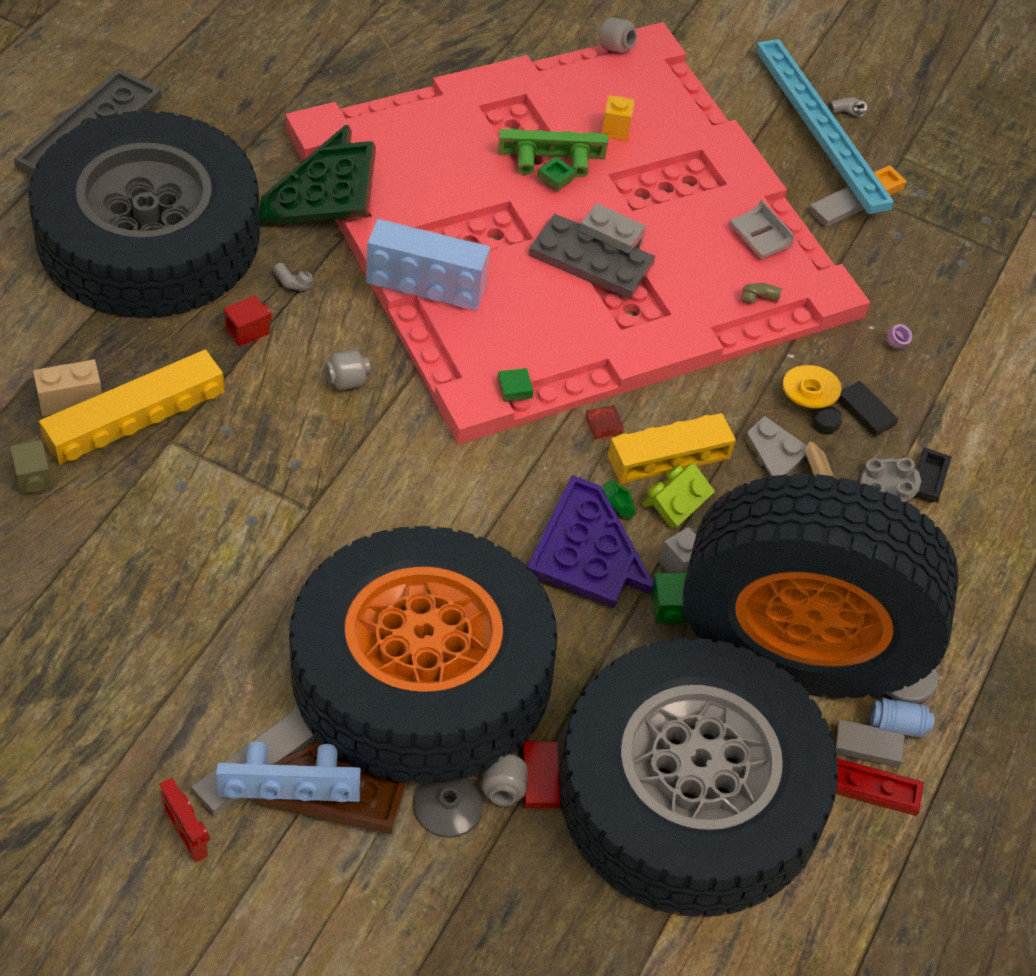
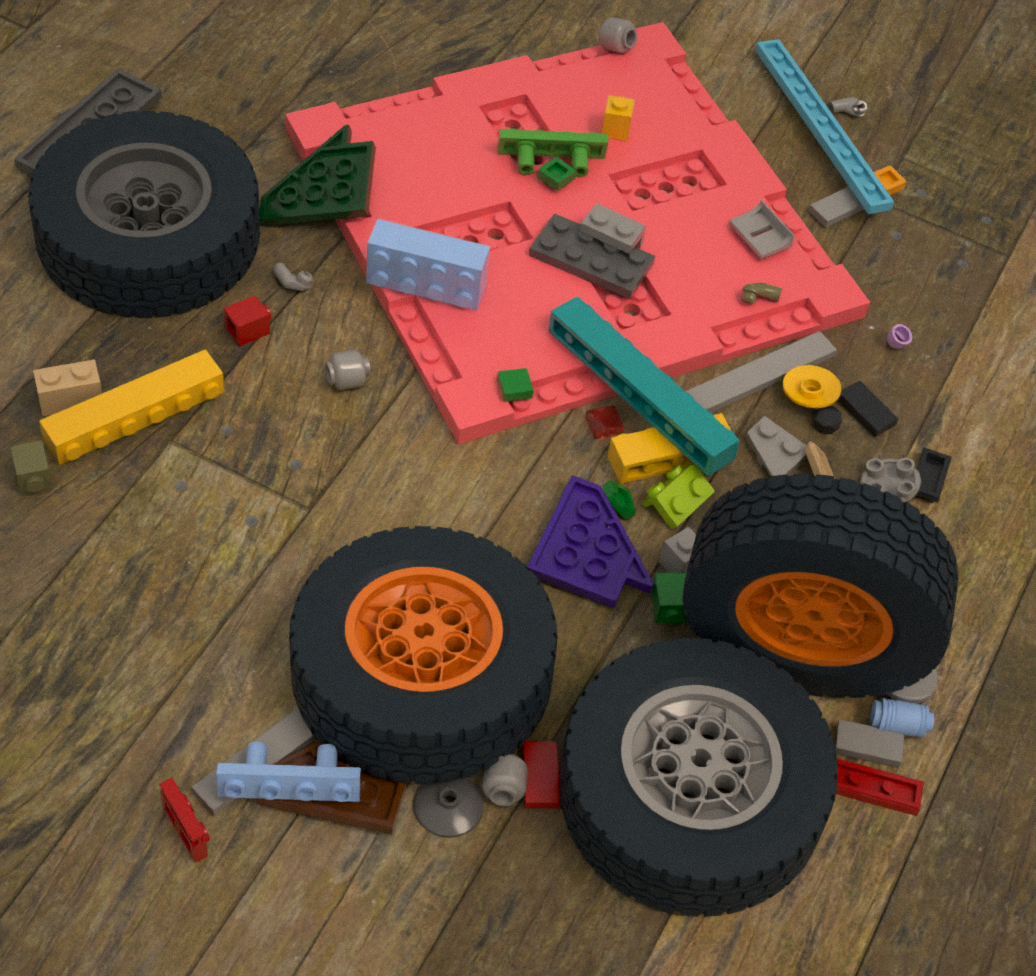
none -> teal brick [548,296,740,477]
none -> light grey tile [685,331,837,413]

